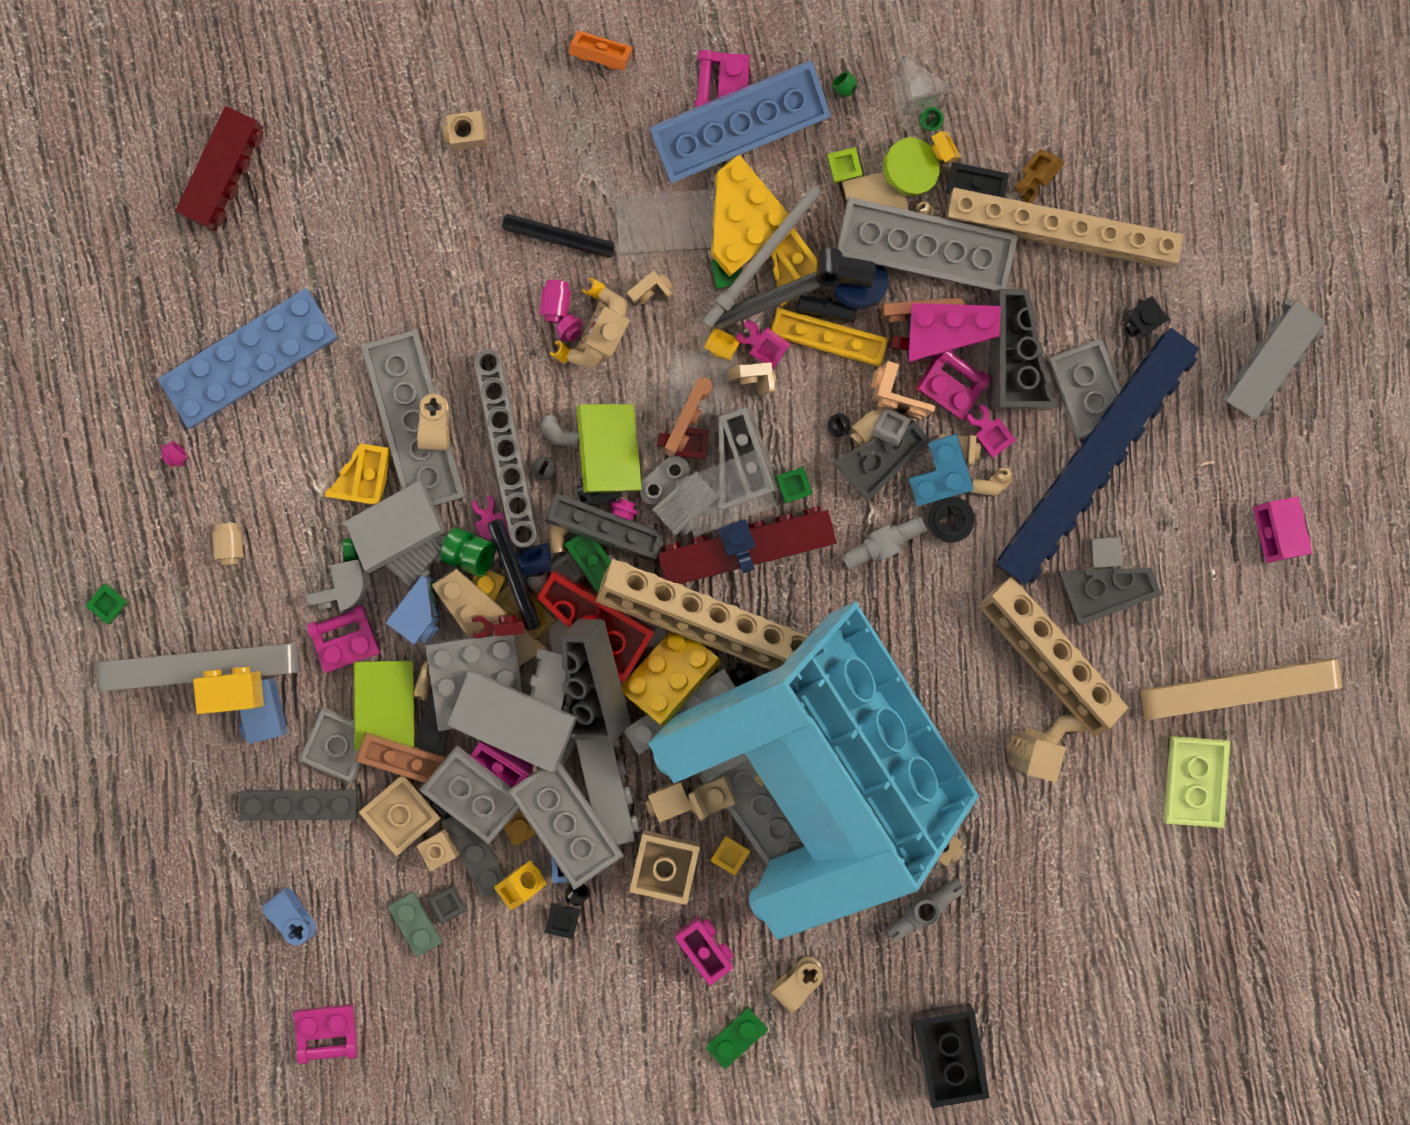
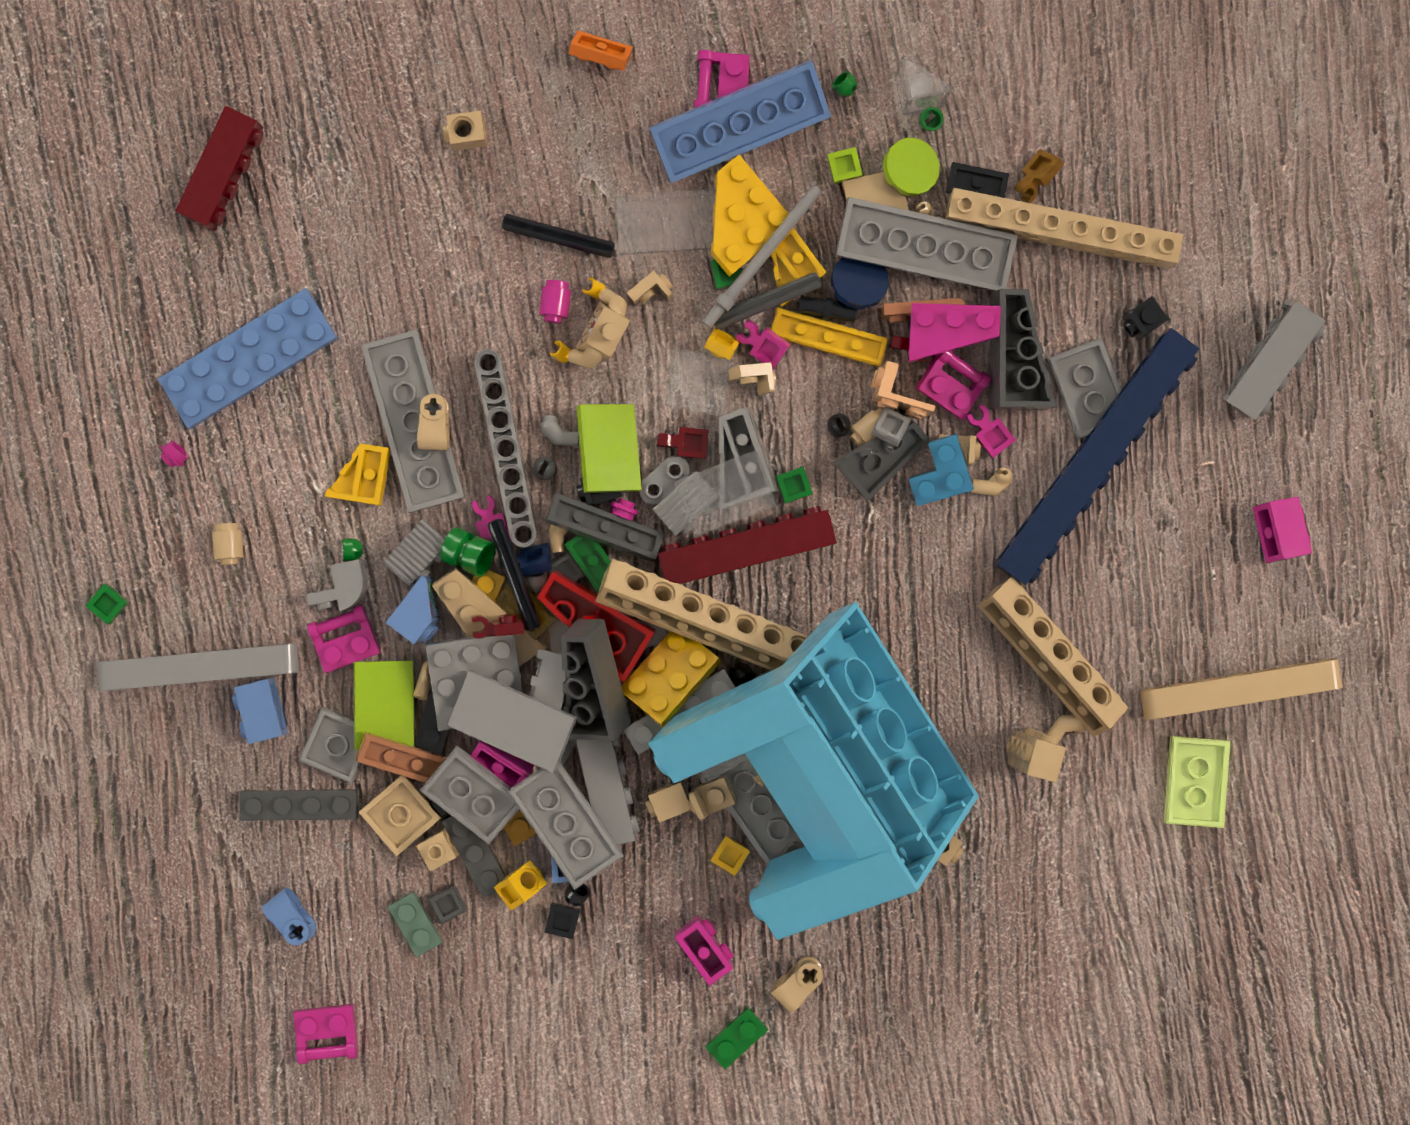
yellow brick [193,666,264,714] -> none
light grey tile [345,480,444,573] -> none
dark pink plate [555,315,583,342] -> none
tan brick [629,830,700,905] -> none
nougat plate [662,377,713,457] -> none
dark blue plate [718,519,756,574] -> none
black piece [816,247,876,288] -> none
light grey pin [842,515,927,570] -> none
light grey pin [885,877,966,944] -> none
black brick [912,1003,990,1108] -> none
black gear [928,496,975,543] -> none
yellow plate [931,131,961,163] -> none
dark grey wing [1057,568,1161,626] -> none
light grey tile [1090,537,1123,568] -> none

